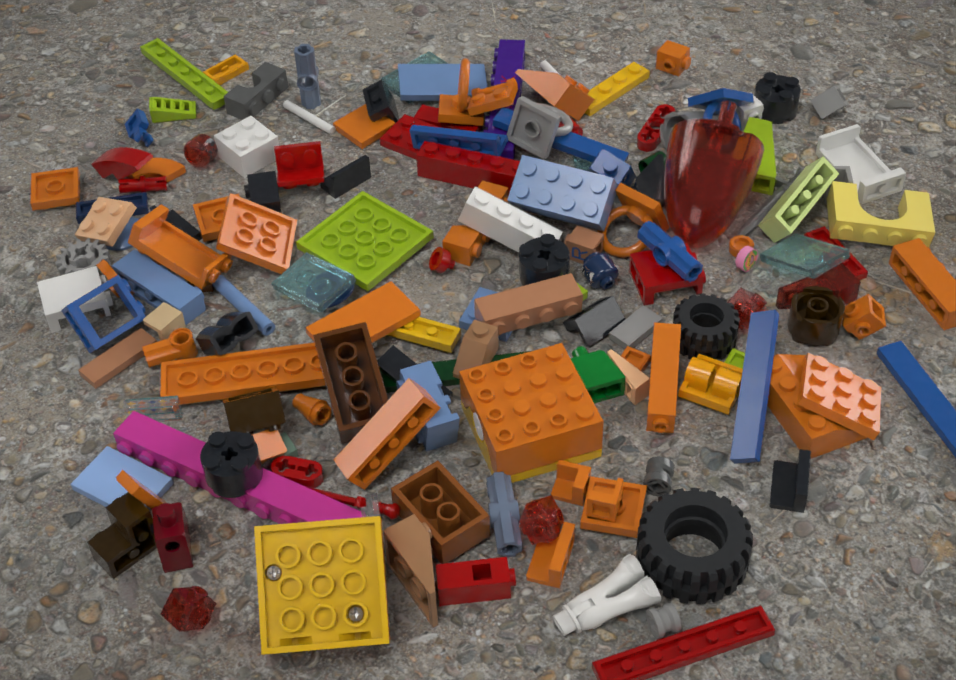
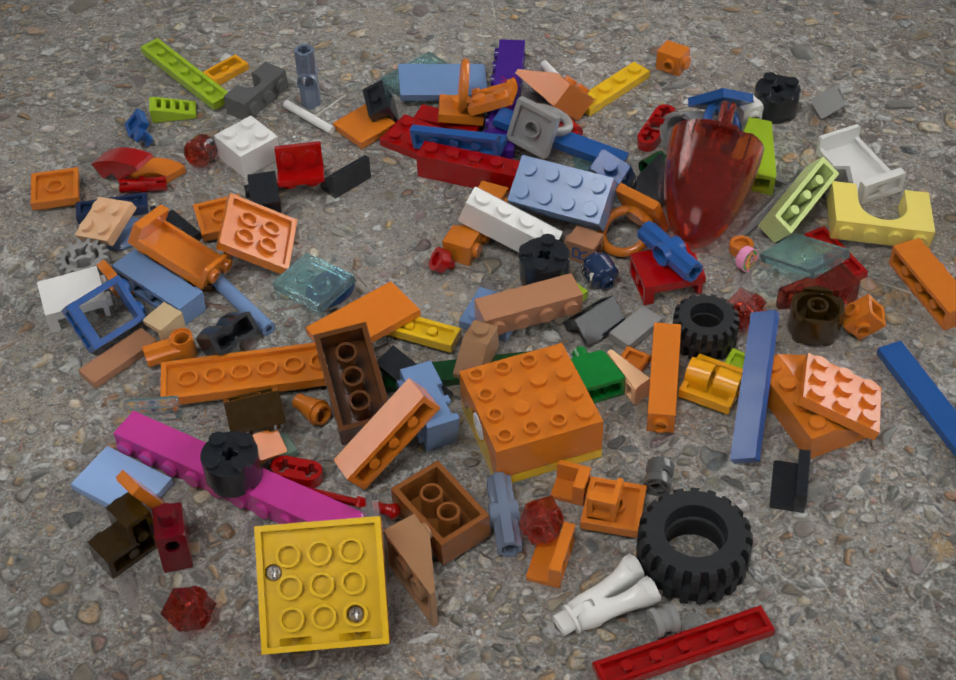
lime plate [296,191,434,291] -> none
red brick [435,557,516,606] -> none

